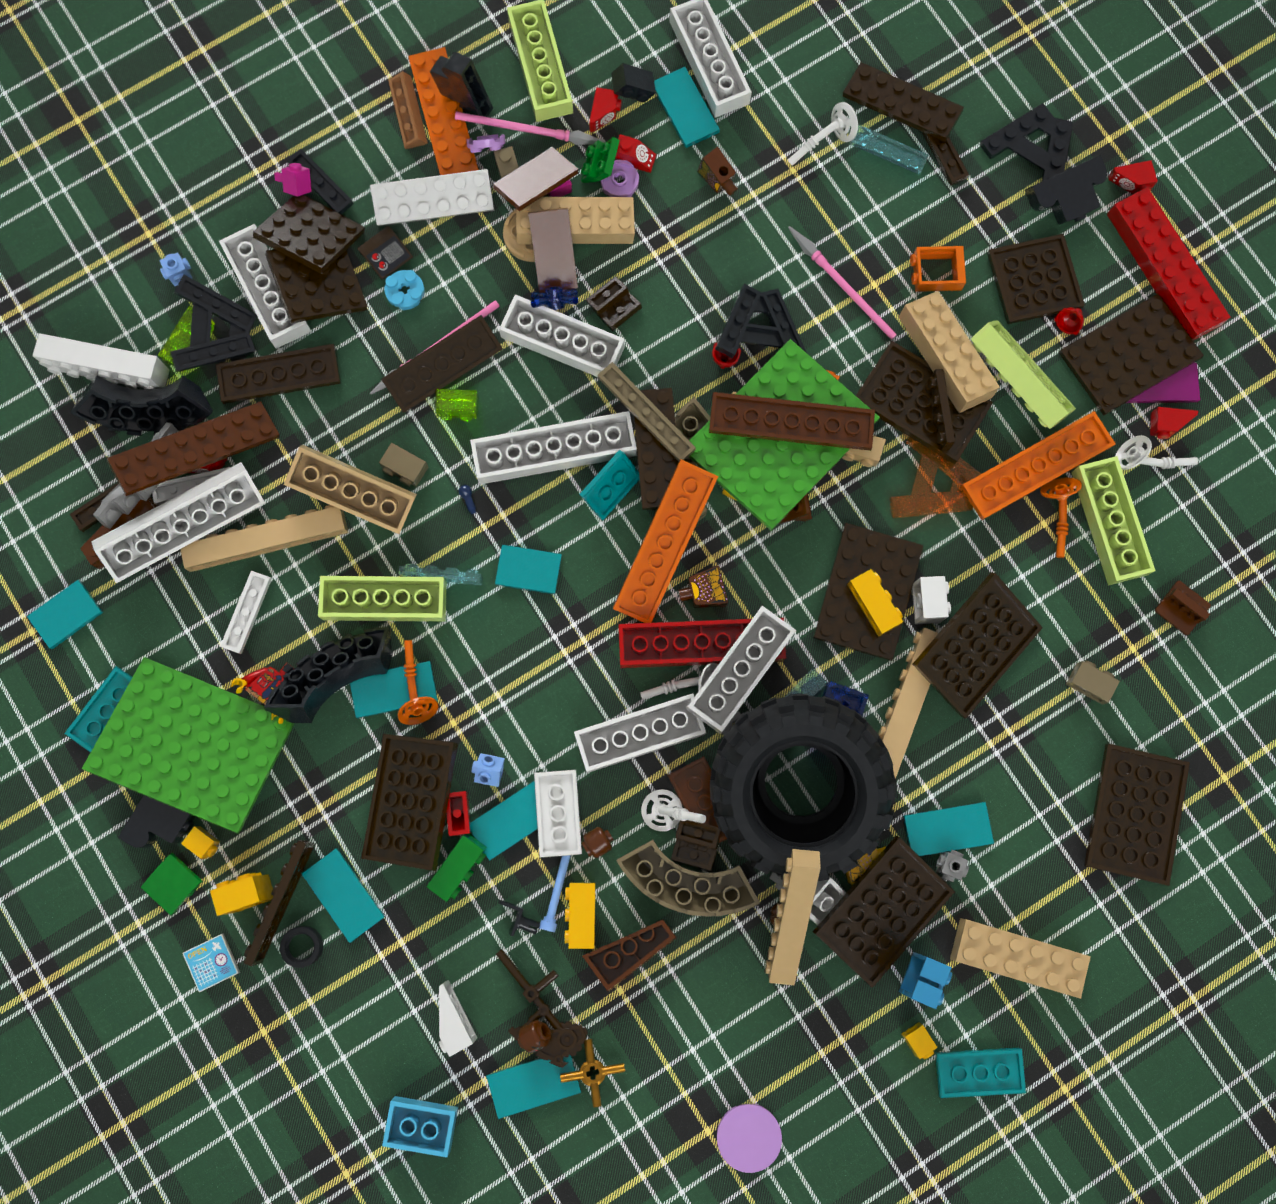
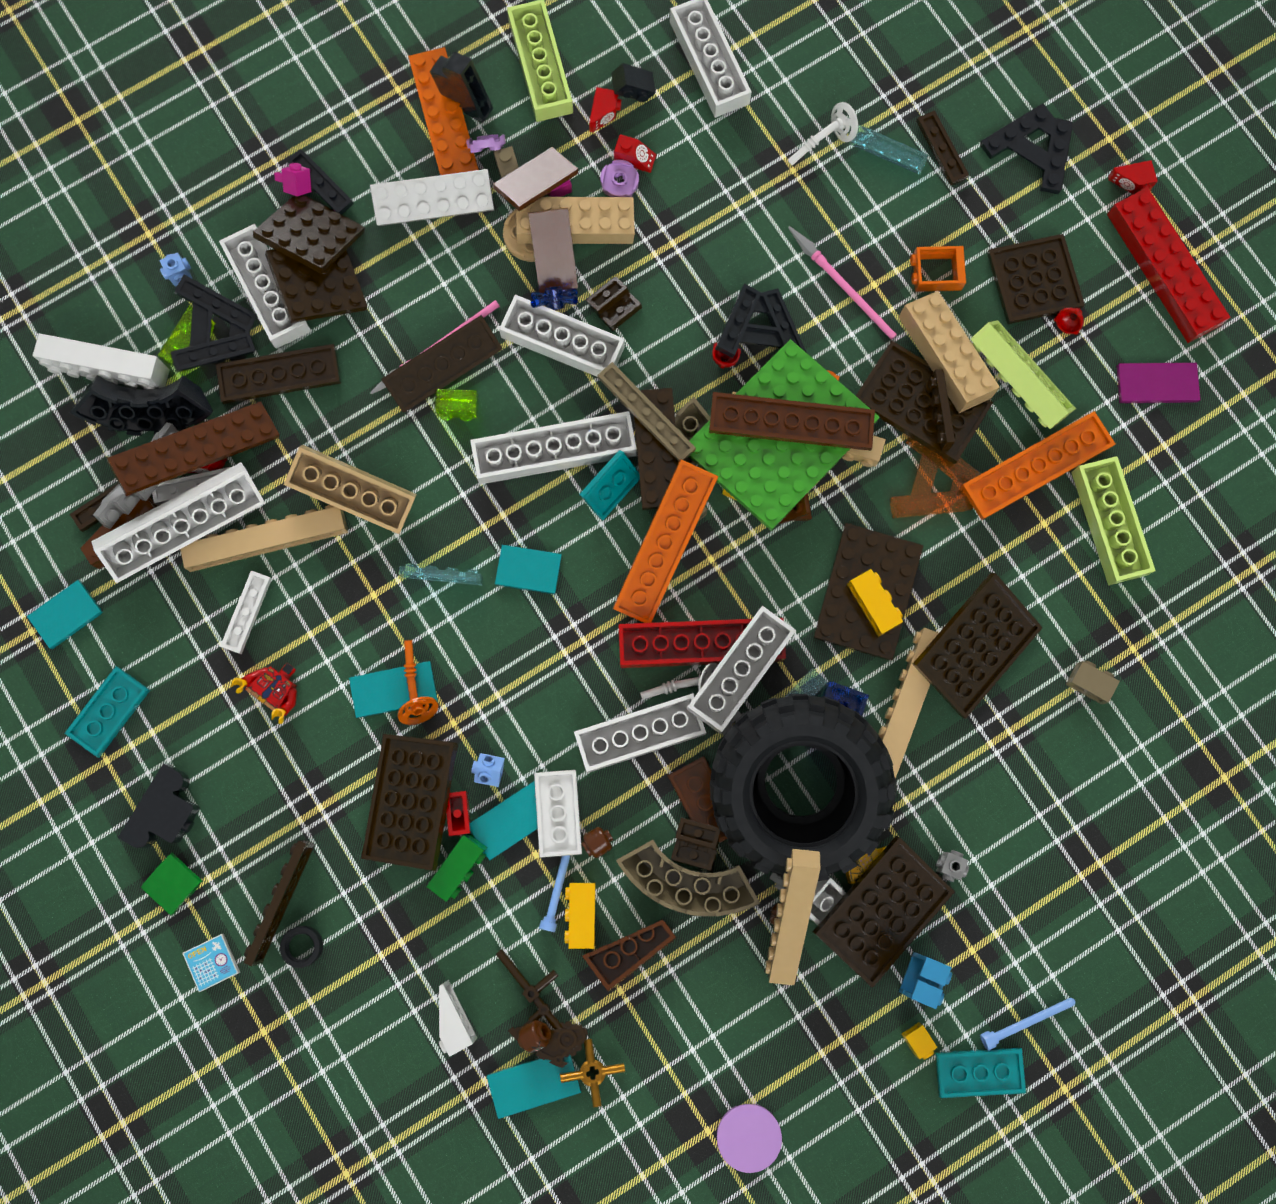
bright green plate [82,657,295,834] -> none
yellow brick [181,826,220,859] -> none
yellow brick [210,872,273,916] -> none
black brick [264,627,392,723] -> none
teal tile [302,848,385,943] -> none
yellowish green brick [318,576,447,622] -> none
slope [357,226,413,280] -> none
dark tan brick [379,443,429,487] -> none
medium azure brick [382,1096,458,1157] -> none
medium azure plate [385,270,425,310] -> none
medium nougat slope [388,71,428,149] -> none
bright pink piece [455,111,606,145] -> none
dark blue piece [458,485,477,515] -> none
black bracket [498,899,540,936] -> none
green slope [581,137,620,183] -> none
white dish [641,789,706,831] -> none
teal tile [654,67,720,148] -> none
torso [678,565,728,608] -> none
reddish brown torso [697,146,738,196] -> none
dark brown plate [843,62,964,142] -> none
teal tile [903,802,994,856] -> none
white brick [912,576,951,624] -> none
tan brick [950,918,1091,999] -> none
black brick [1025,155,1108,225] -> none
orange dish [1040,478,1082,558] -> none
dark brown plate [1059,294,1204,416] -> none
dark brown plate [1084,743,1190,886] -> none
white dish [1115,435,1198,470] -> none
red slope [1150,407,1198,439] -> none
reddish brown bracket [1154,580,1211,636] -> none
none -> light blue piece [980,998,1075,1051]

